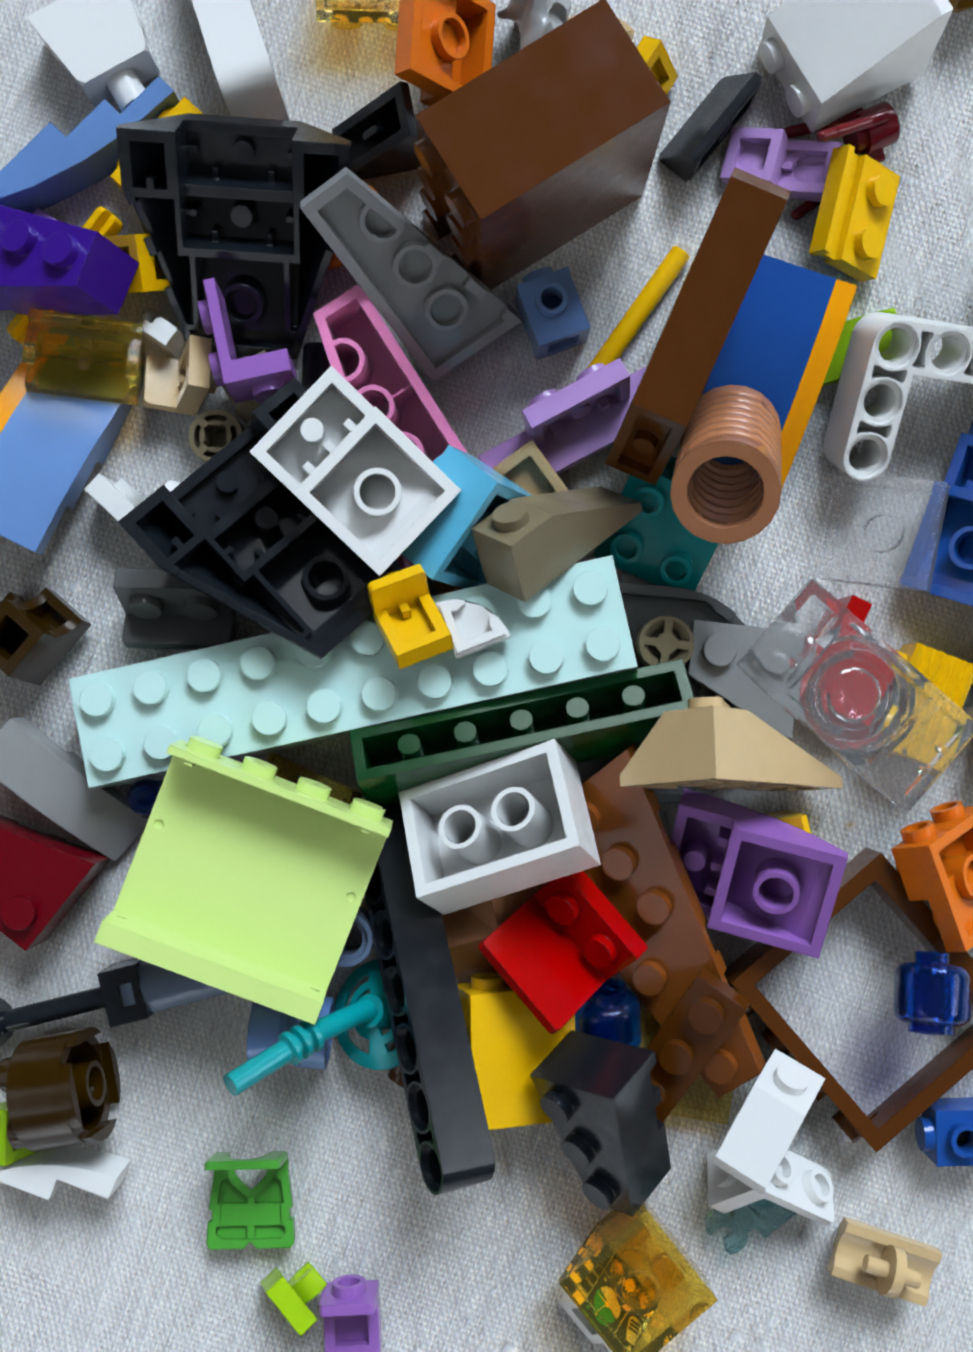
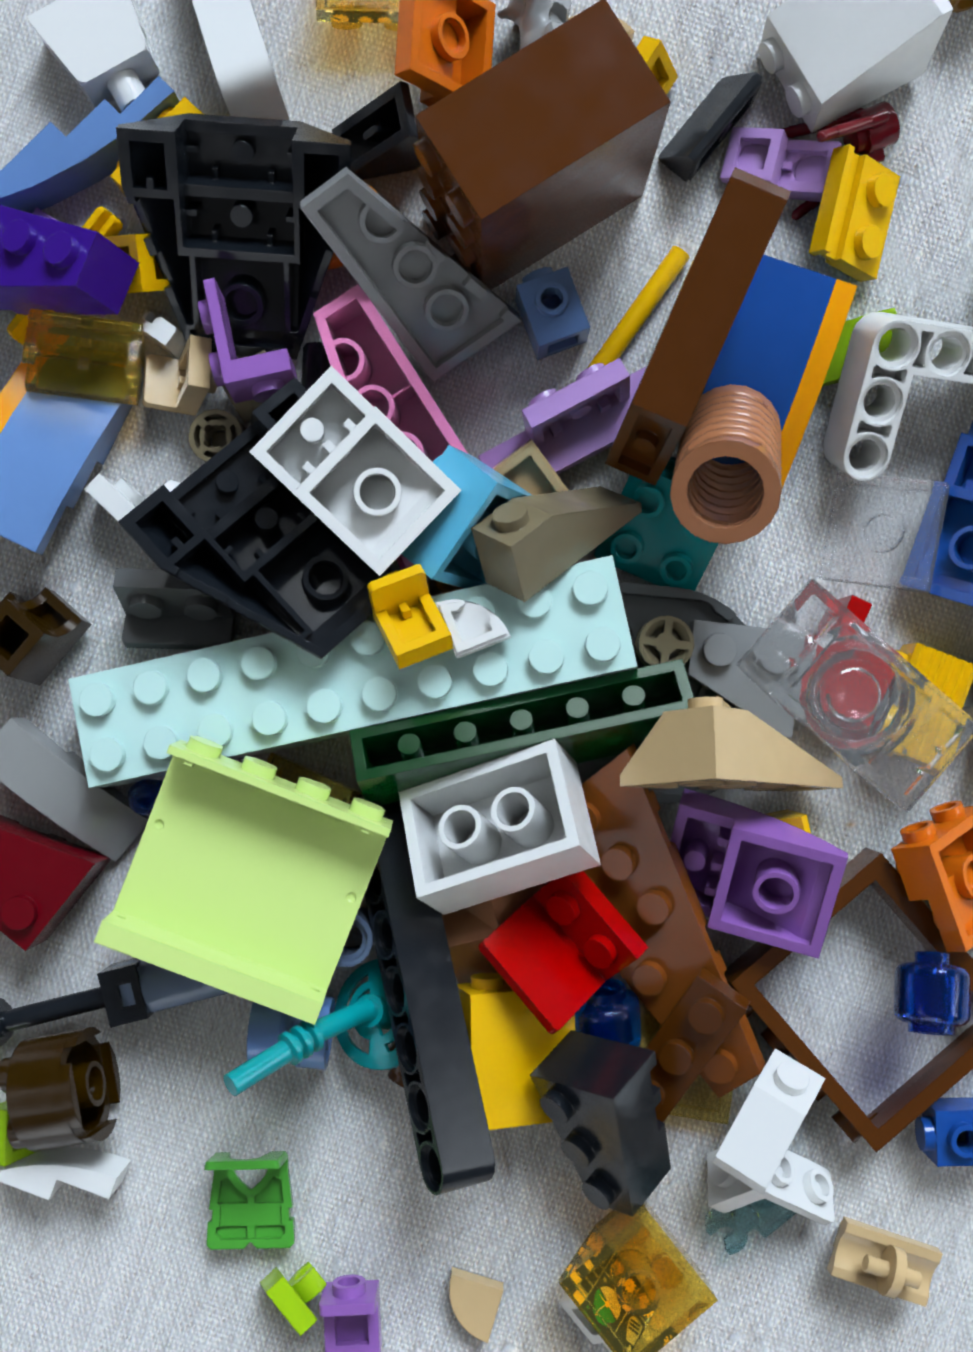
none -> tan tile [449,1267,504,1343]

